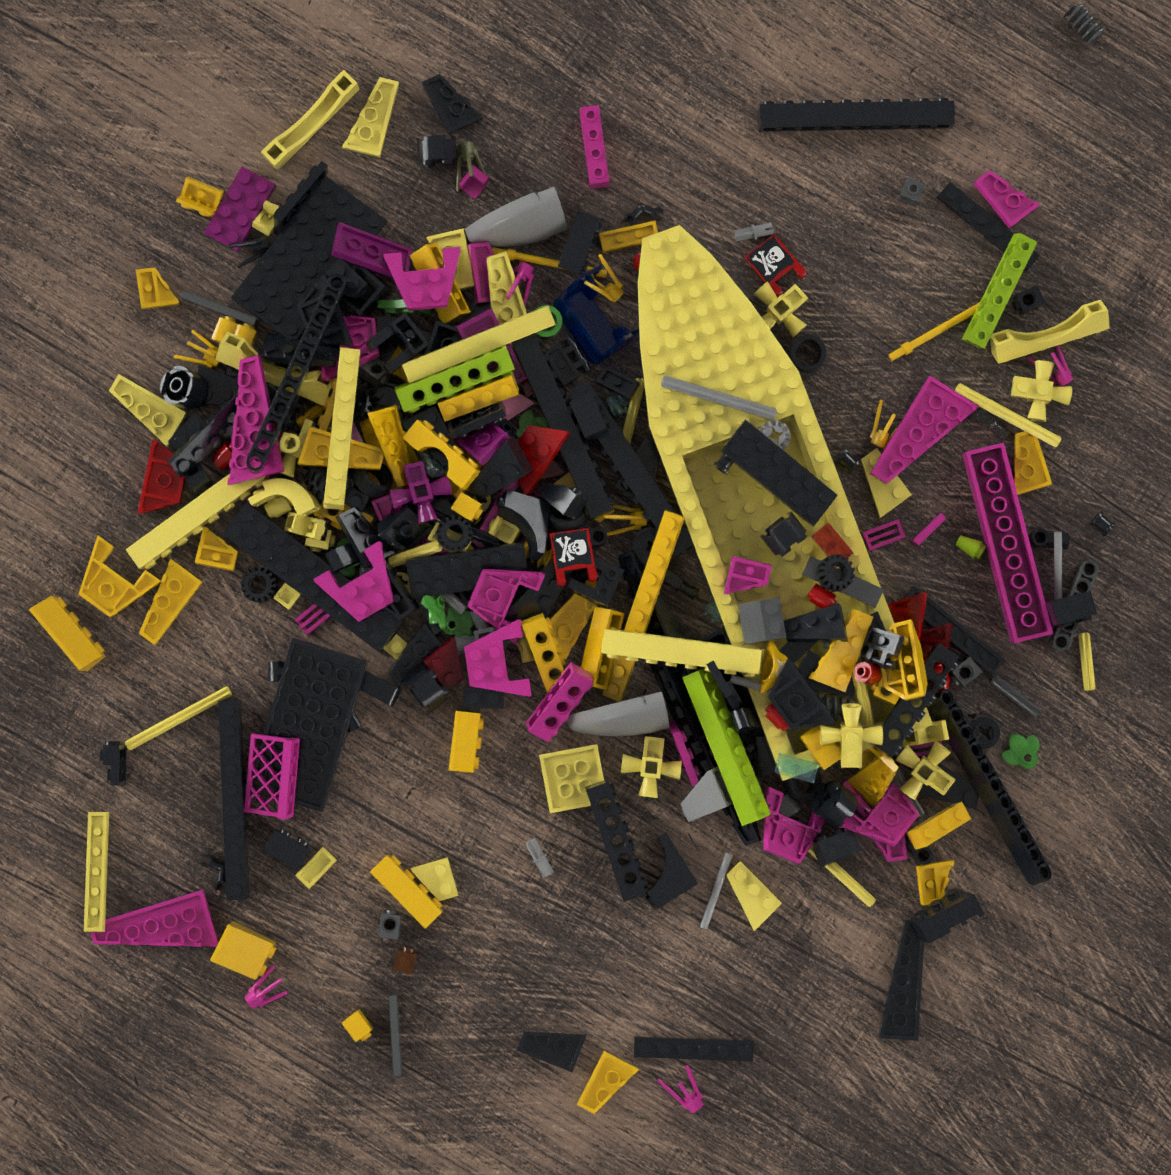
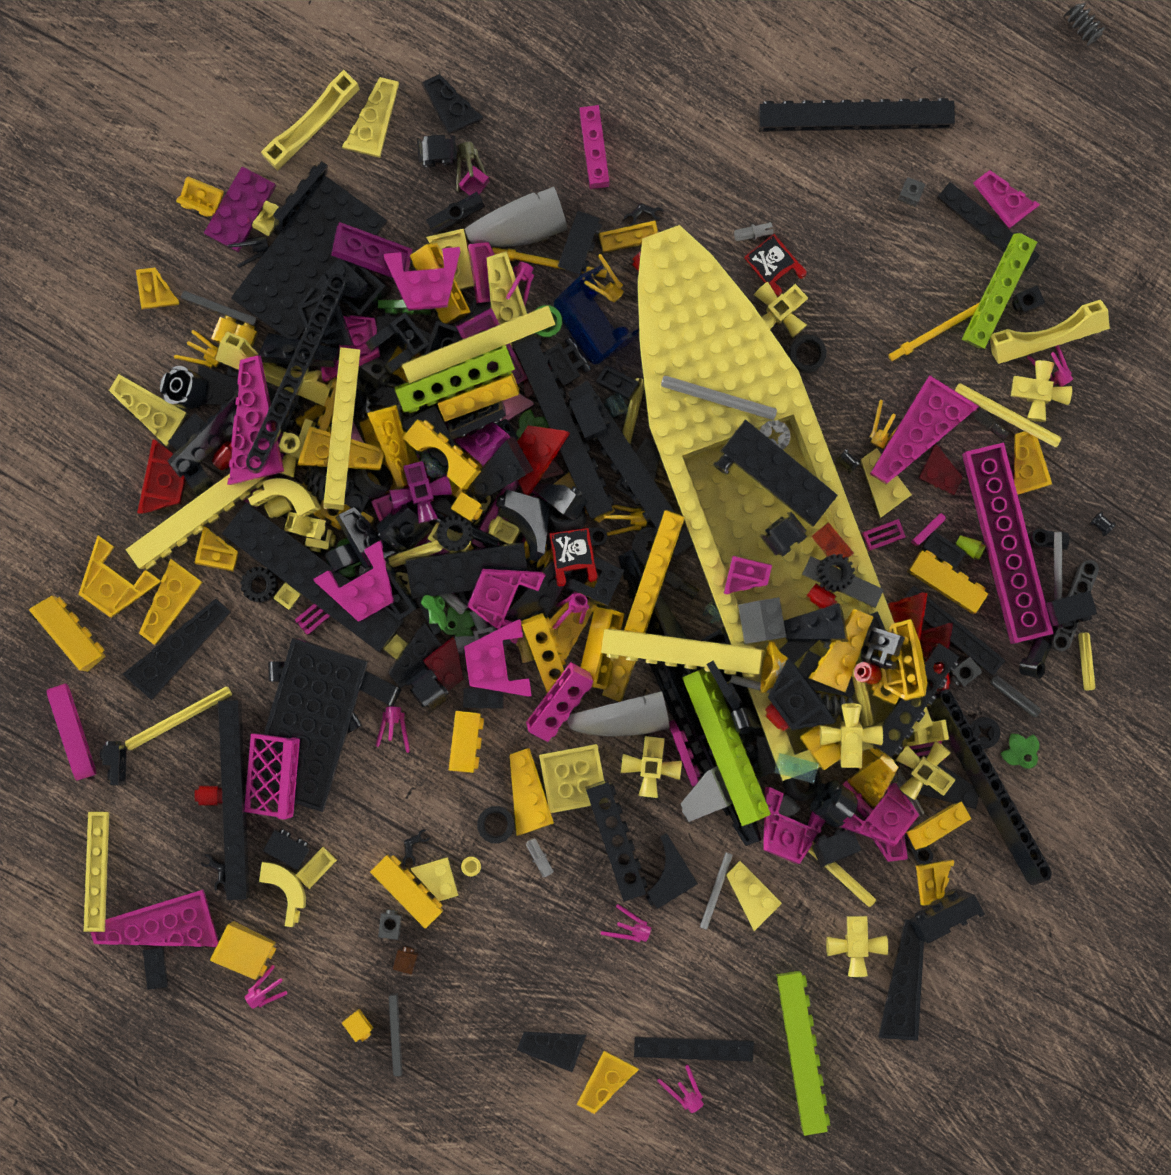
none -> dark pink beam [47,683,96,781]
none -> black wing [123,599,231,700]
none -> black plate [143,947,168,990]
none -> red brick [195,786,222,806]
none -> light yellow arch [259,861,306,927]
none -> dark pink plant [376,707,410,753]
none -> black arm [403,829,431,866]
none -> black piece [426,192,485,235]
none -> light yellow plate [461,857,481,877]
none -> black tyre [477,806,515,843]
none -> yellow wing [510,748,554,836]
none -> dark pink plant [553,592,590,629]
none -> dark pink plant [600,904,651,943]
none -> lime brick [776,971,830,1136]
none -> light yellow brick [826,916,888,977]
none -> yellow brick [907,550,988,614]
none -> dark red wing [918,444,963,496]
none -> black plate [922,531,966,569]
none -> black piece [1019,638,1052,679]

